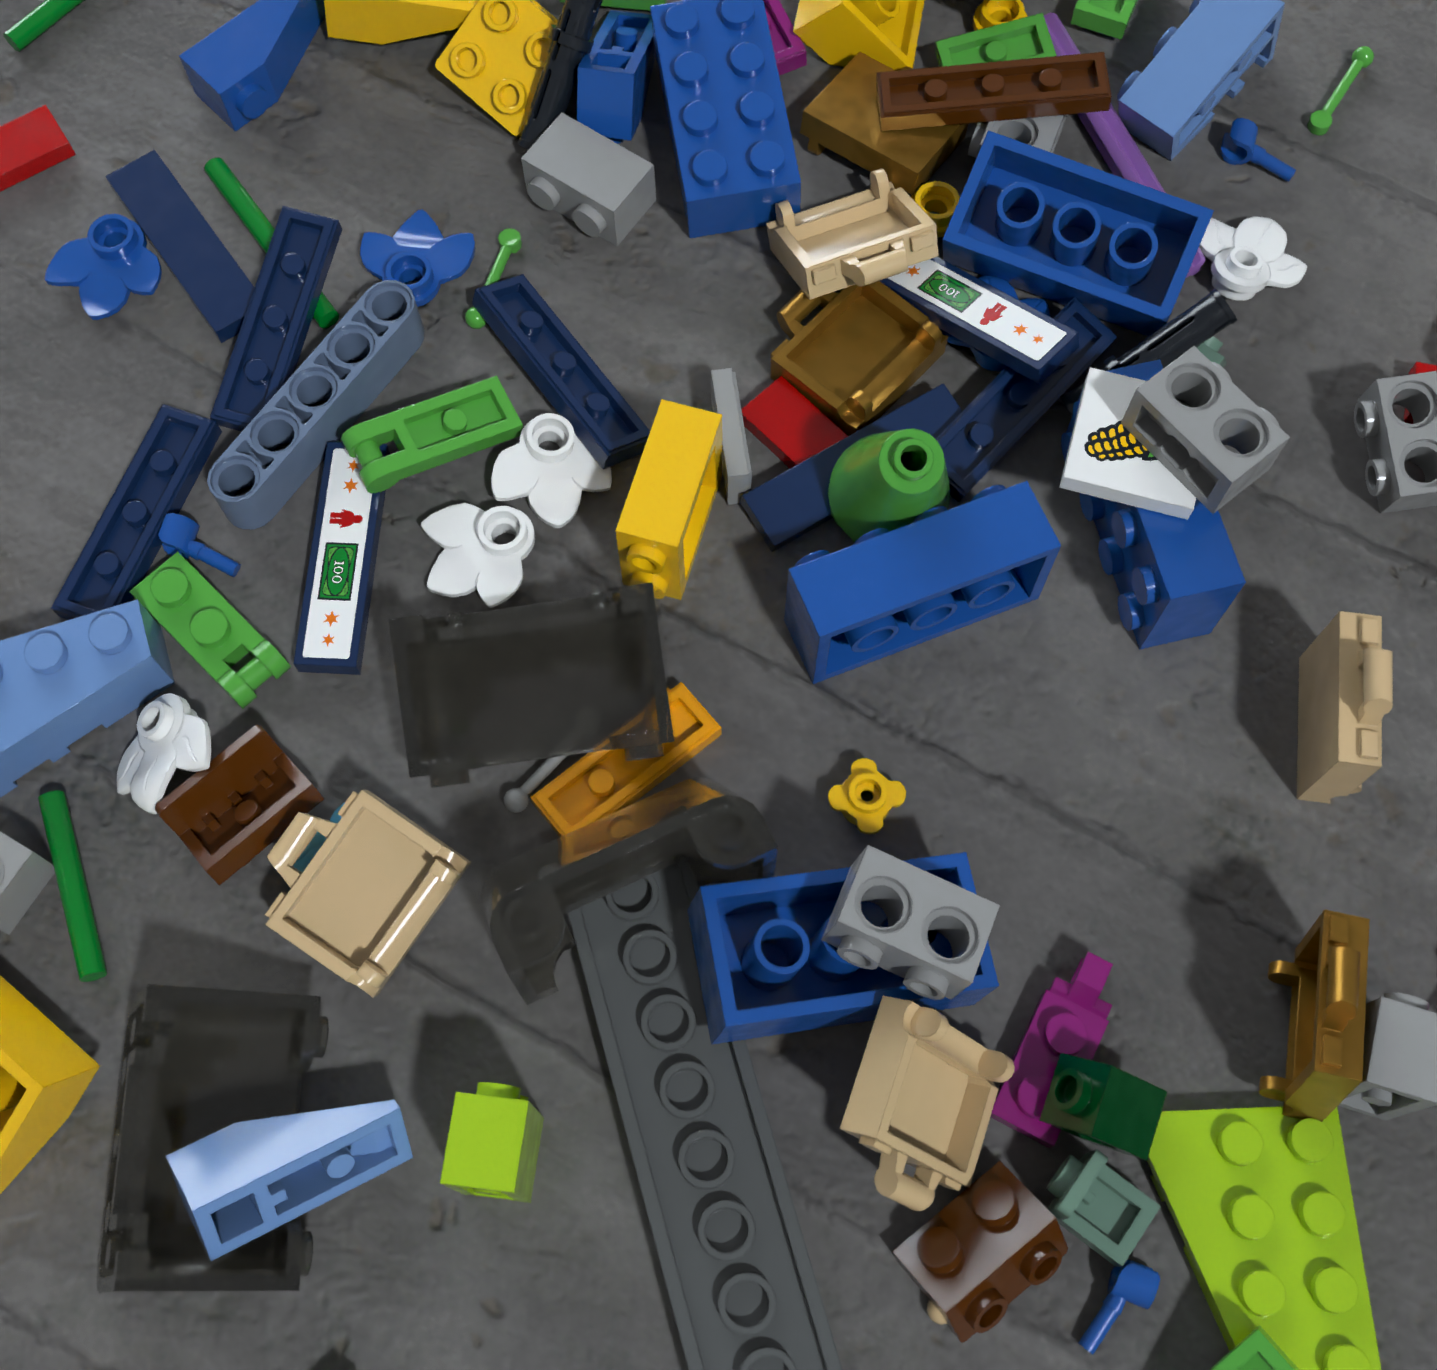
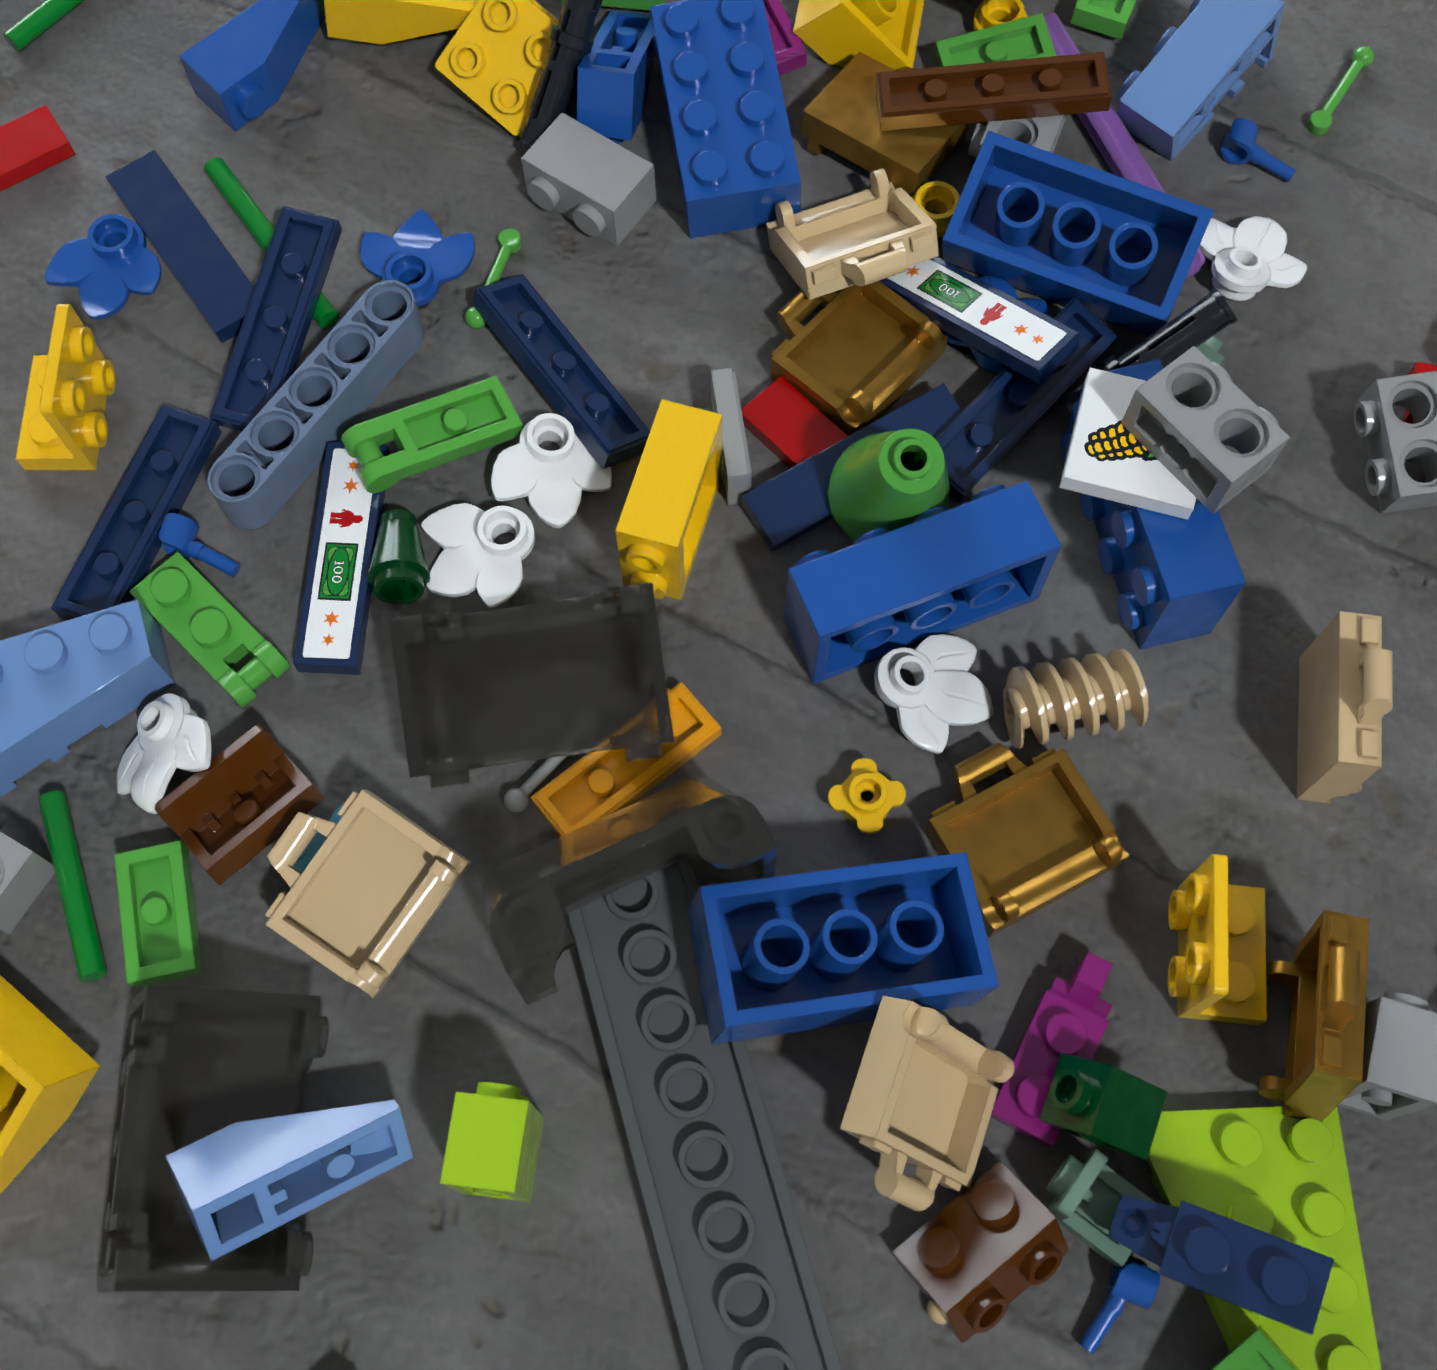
light grey brick [821,845,1000,1000] -> none
none -> yellow bracket [16,304,116,470]
none -> bright green plate [114,840,203,988]
none -> dark green cone [367,509,430,604]
none -> white plate [874,634,994,754]
none -> pearl gold piece [925,743,1130,937]
none -> tan piece [1003,649,1149,749]
none -> dark blue hinge [1109,1195,1334,1335]
none -> yellow bracket [1168,854,1267,1026]

